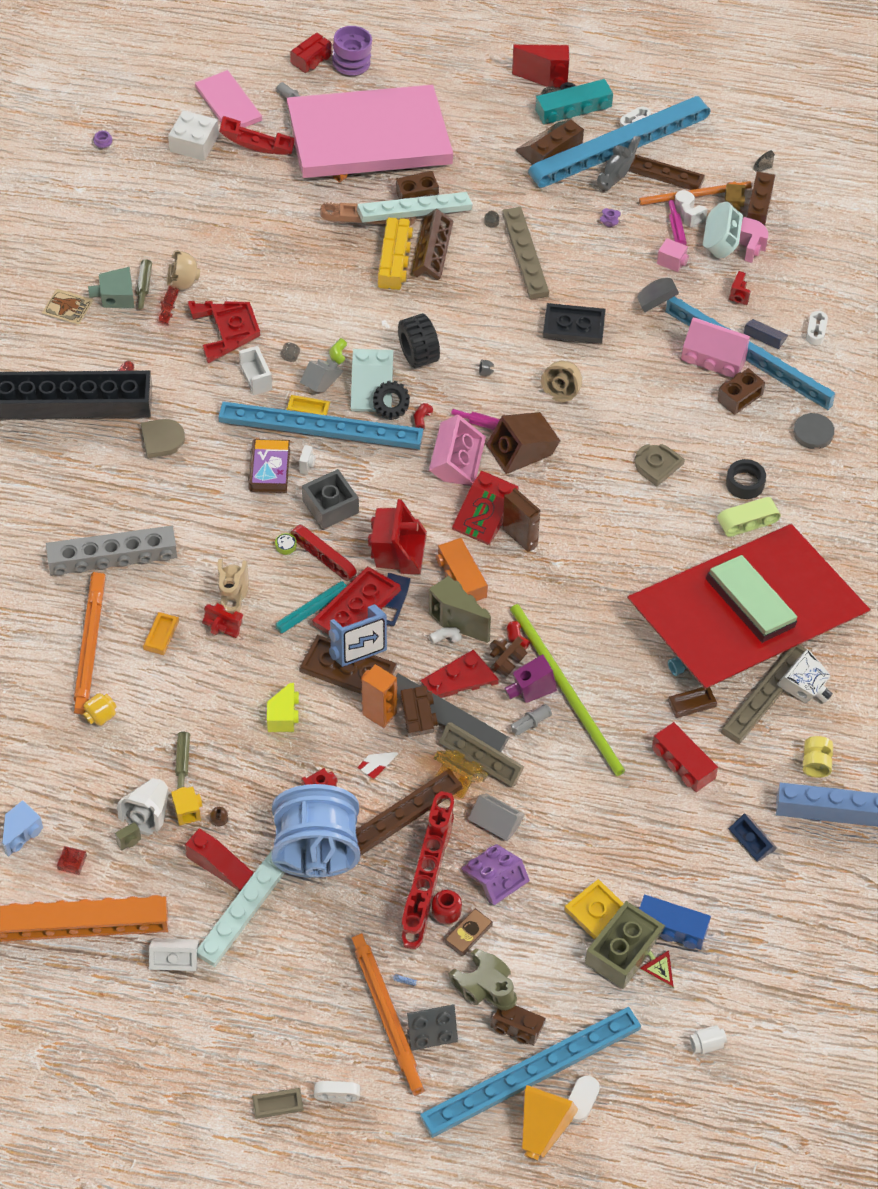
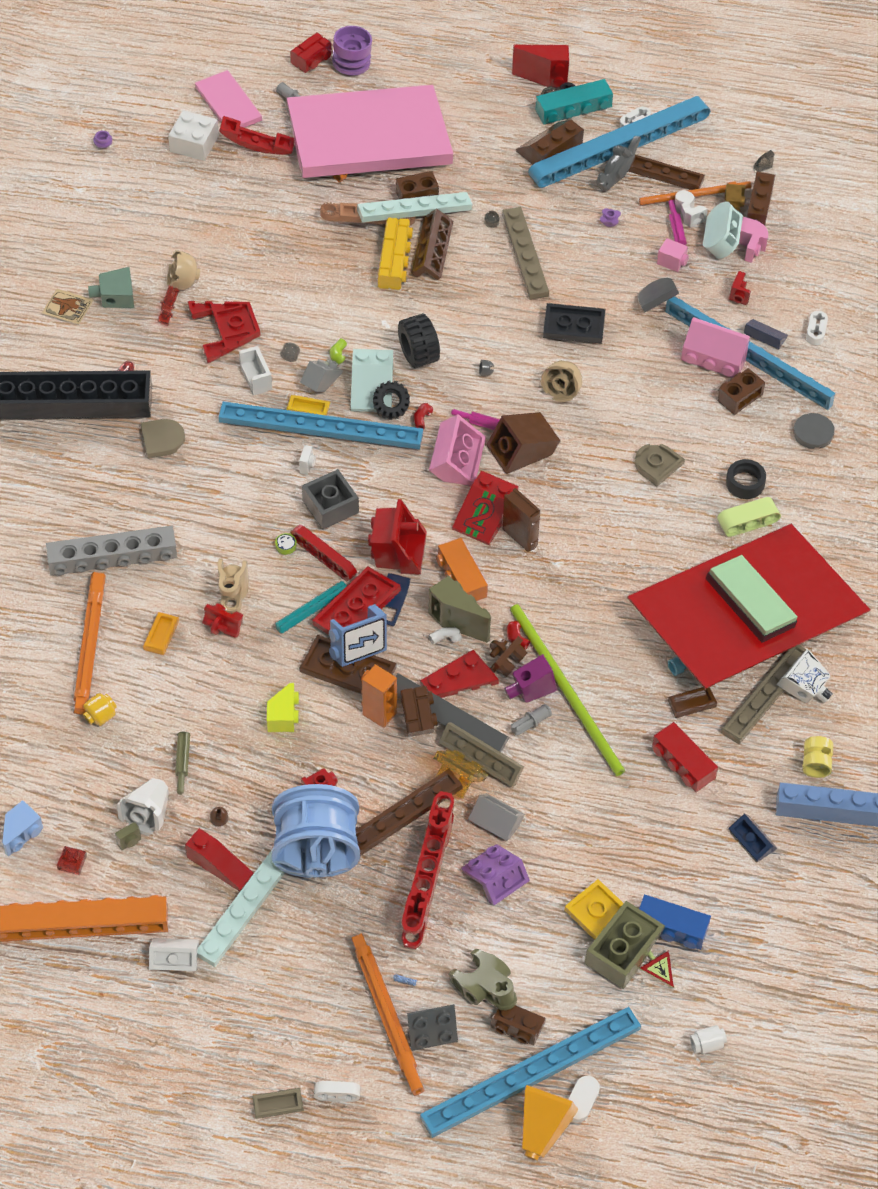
olive axle [137,259,152,309] -> none
yellow brick [171,786,203,826] -> none
piece [248,439,290,493] -> none
white sticker [357,752,398,779] -> none
red head [432,890,462,924] -> none
tile [445,908,493,957] -> none

